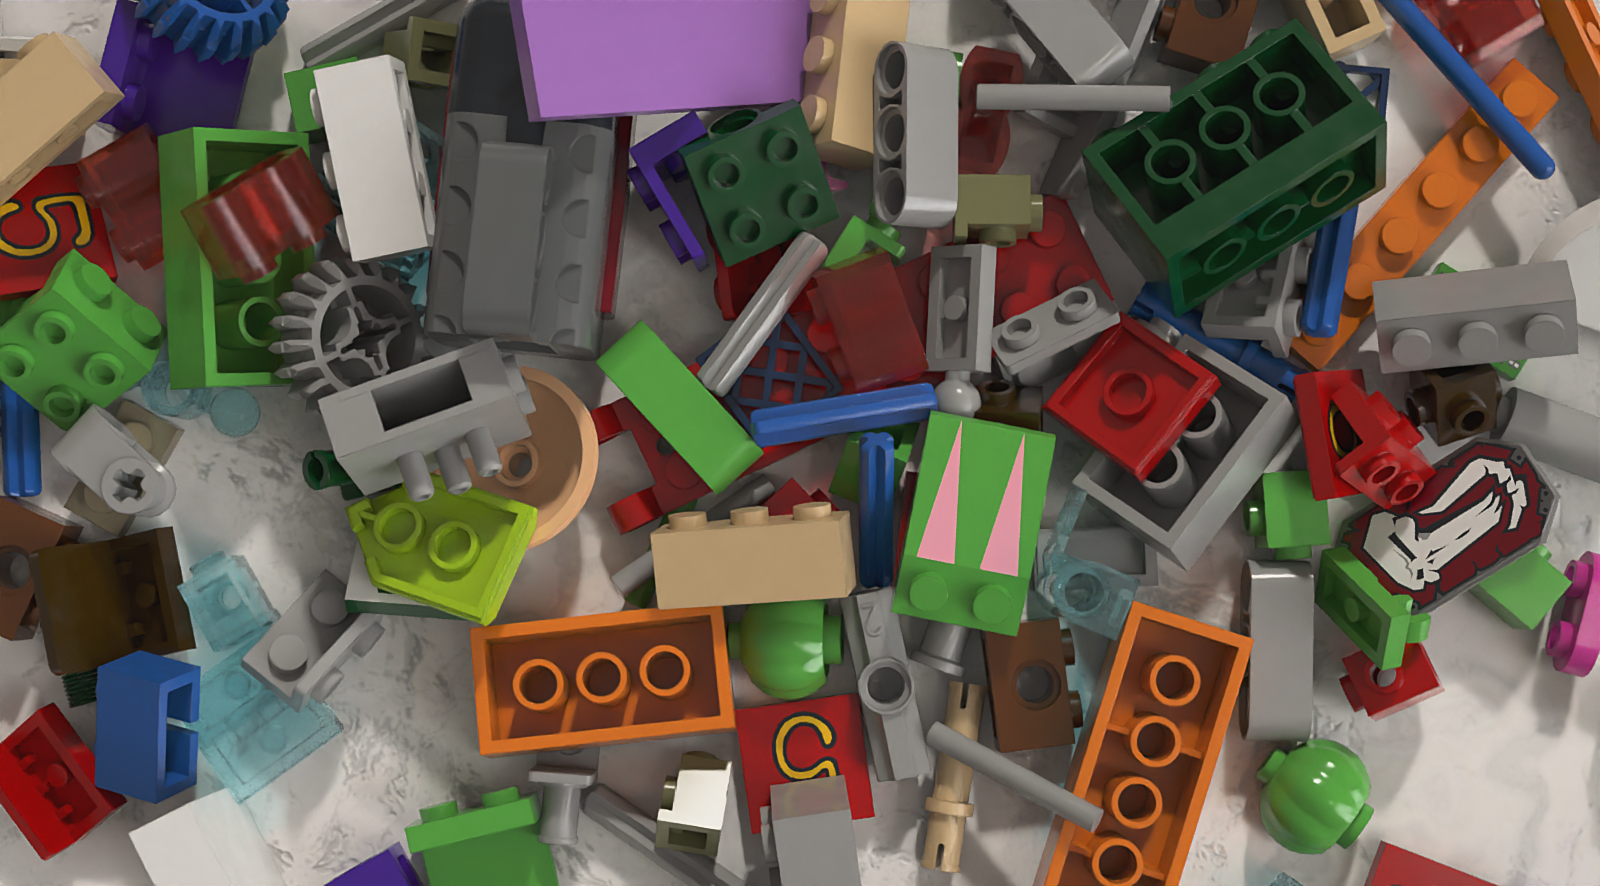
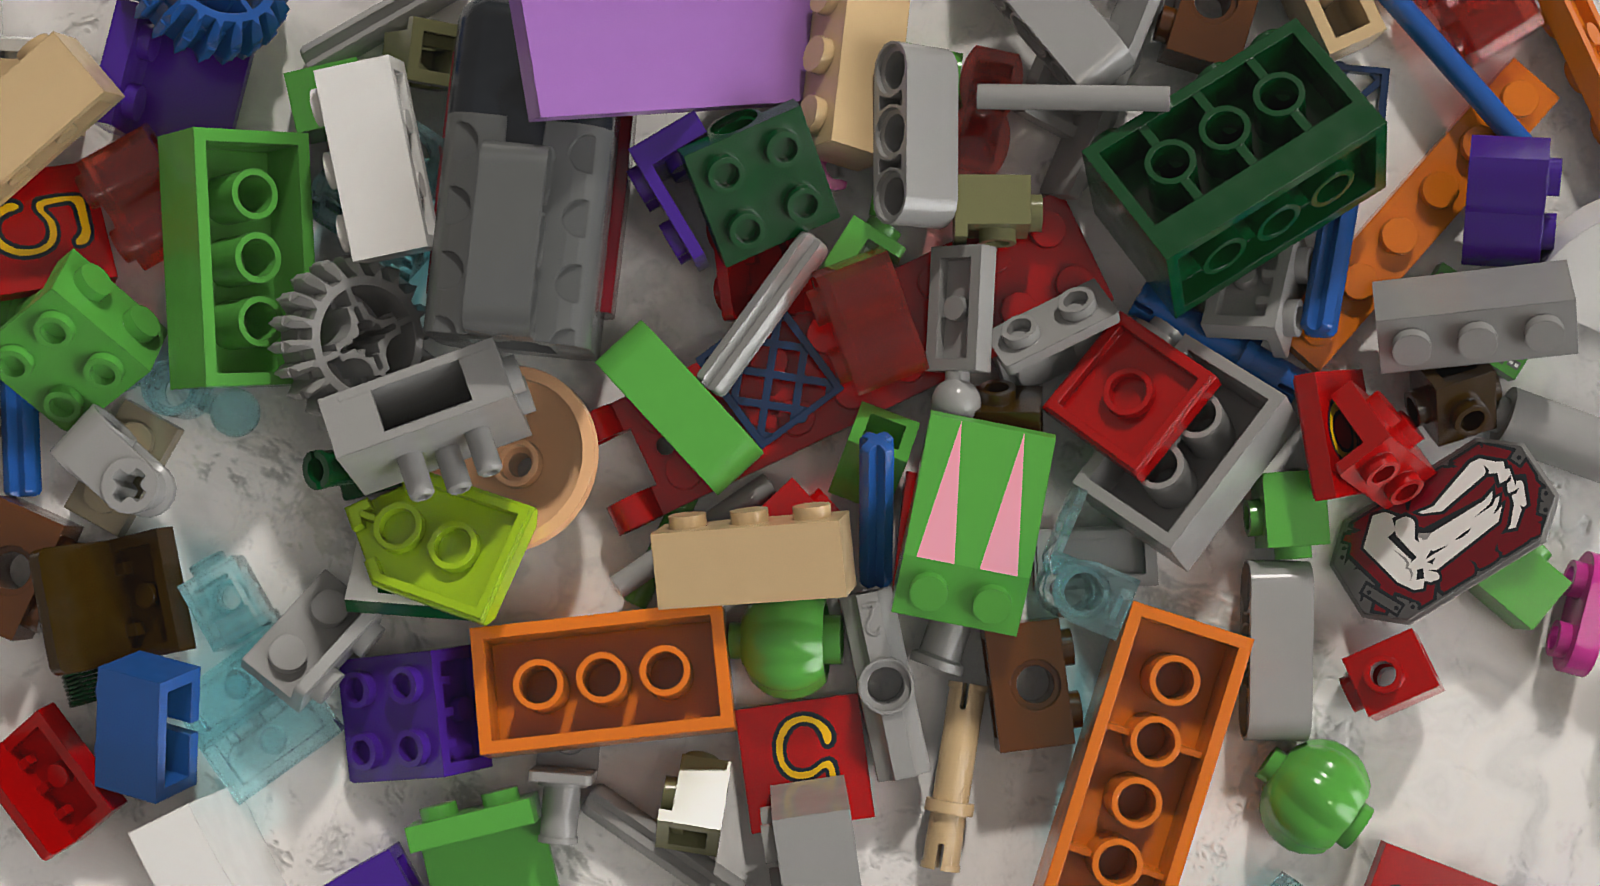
clear red brick [180,146,339,284] -> none
blue axle [750,382,937,447] -> none
light grey bar [926,721,1104,833] -> none
bright green plate [1314,546,1431,671] -> none
none -> dark purple bracket [339,644,493,783]
none -> dark purple brick [1461,135,1563,267]

